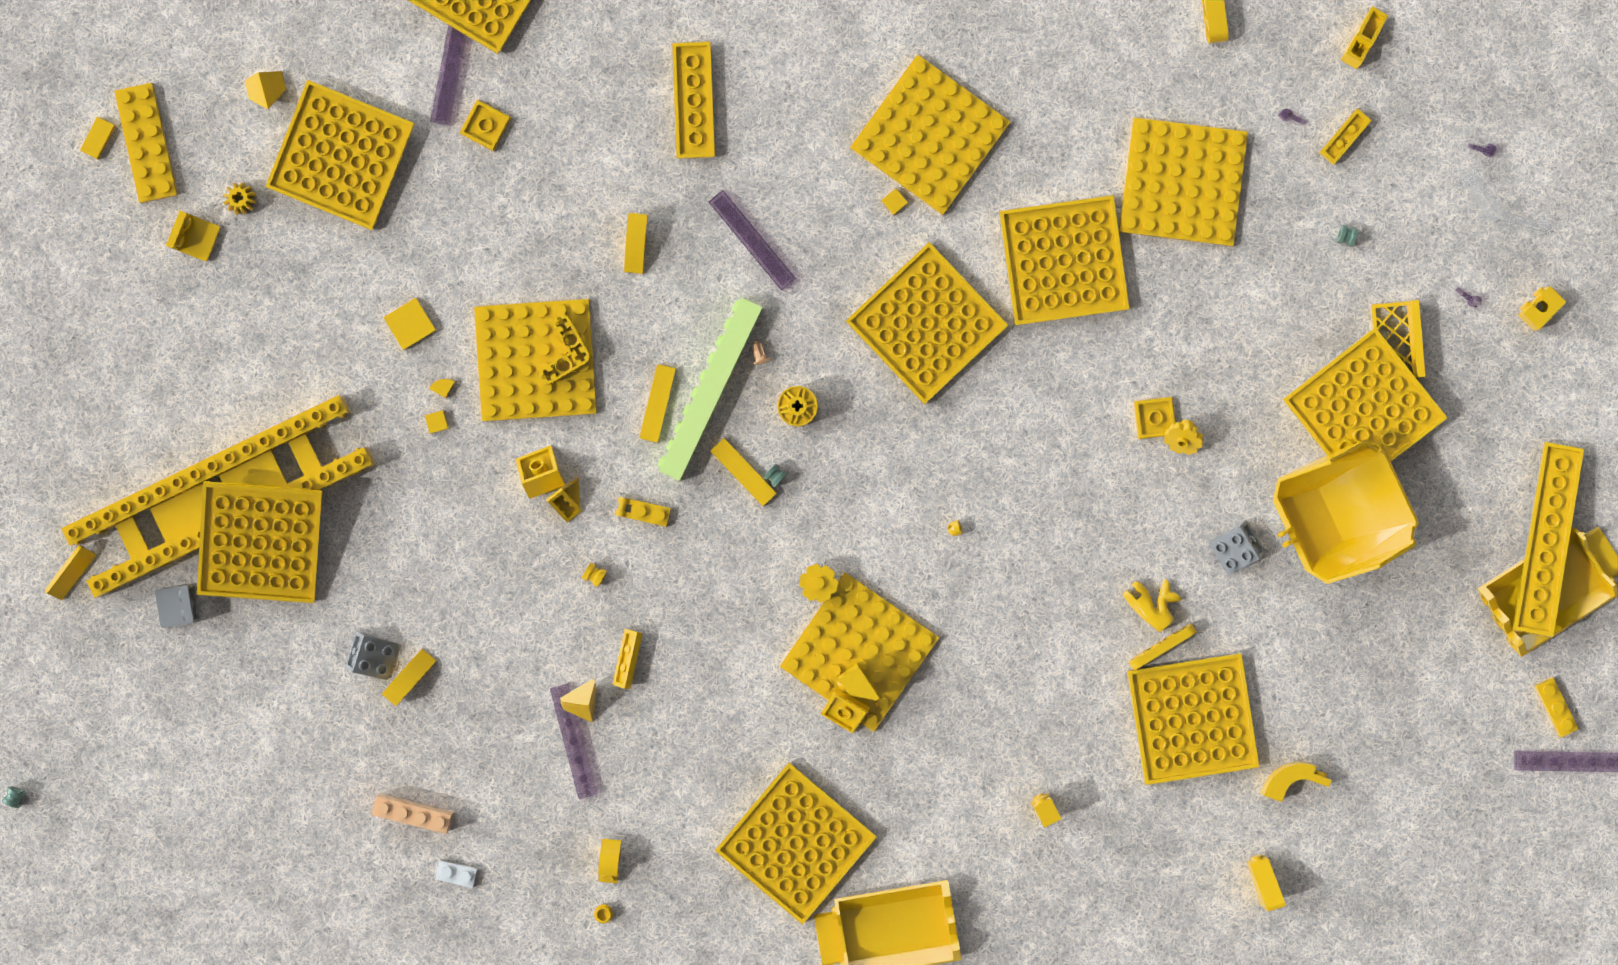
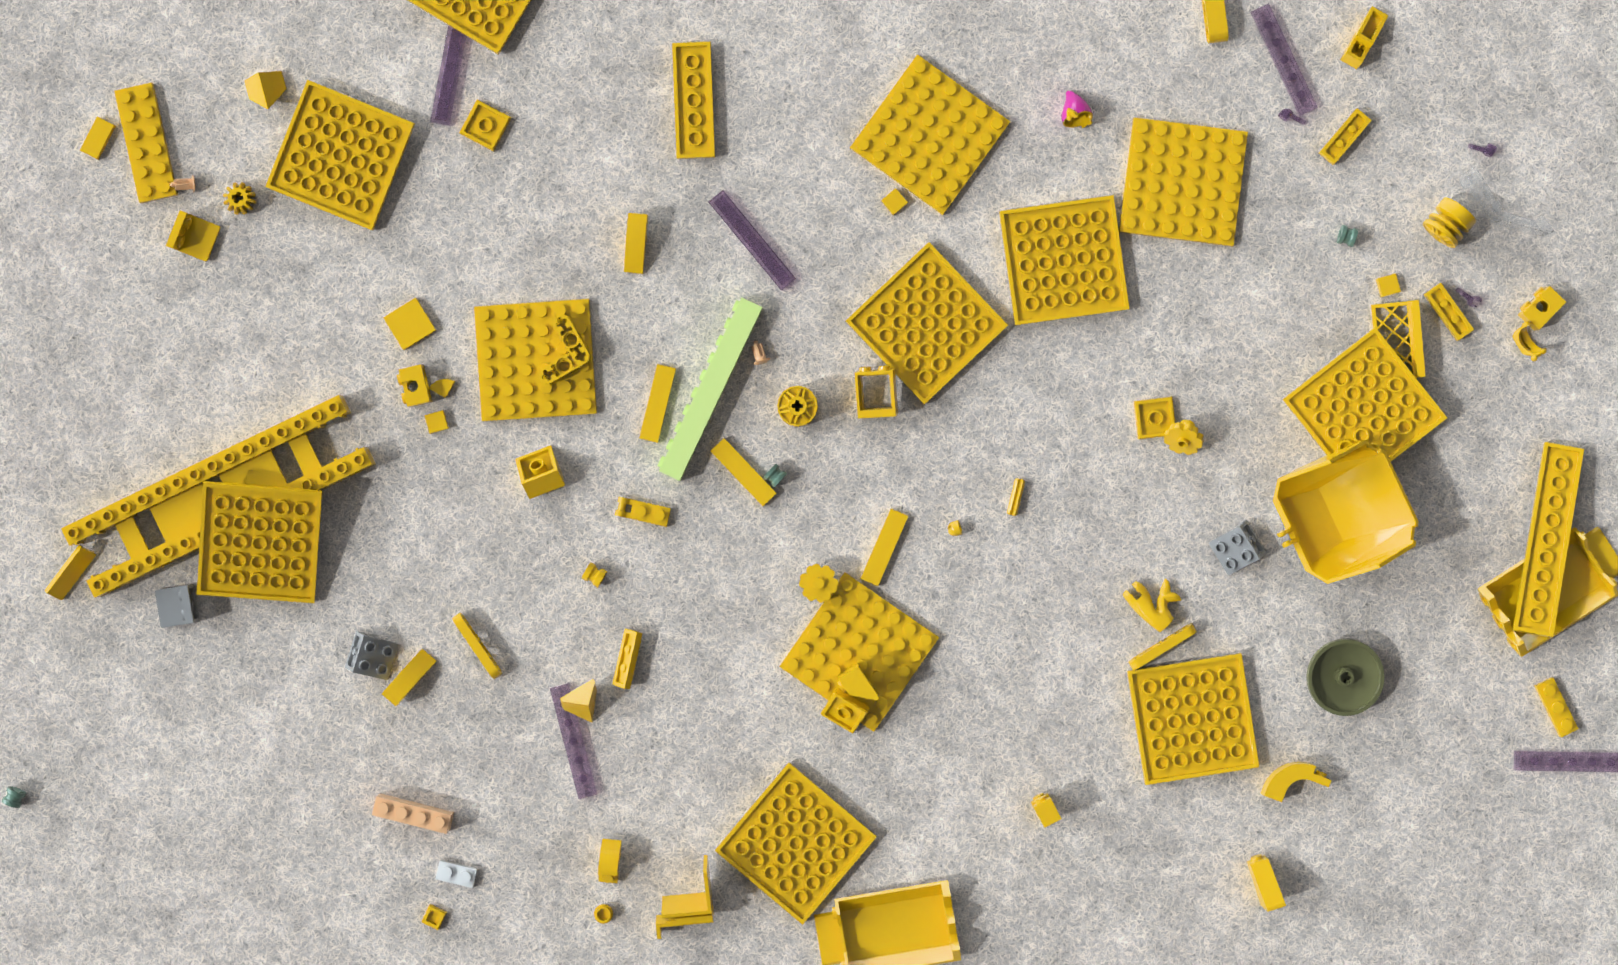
yellow slope [546,476,582,523] -> none
none -> light nougat piece [170,175,195,192]
none -> yellow brick [397,364,433,408]
none -> yellow tile [421,904,447,930]
none -> yellow beam [452,613,502,679]
none -> yellow piece [656,855,714,939]
none -> yellow window [854,365,898,419]
none -> yellow tile [860,509,908,586]
none -> yellow axle [1007,478,1025,516]
none -> hat [1061,91,1093,128]
none -> clear purple tile [1251,3,1318,116]
none -> olive dish [1306,639,1385,716]
none -> yellow tile [1376,273,1401,297]
none -> yellow wheel [1423,197,1476,248]
none -> yellow plate [1423,283,1474,341]
none -> yellow helmet [1512,320,1547,361]

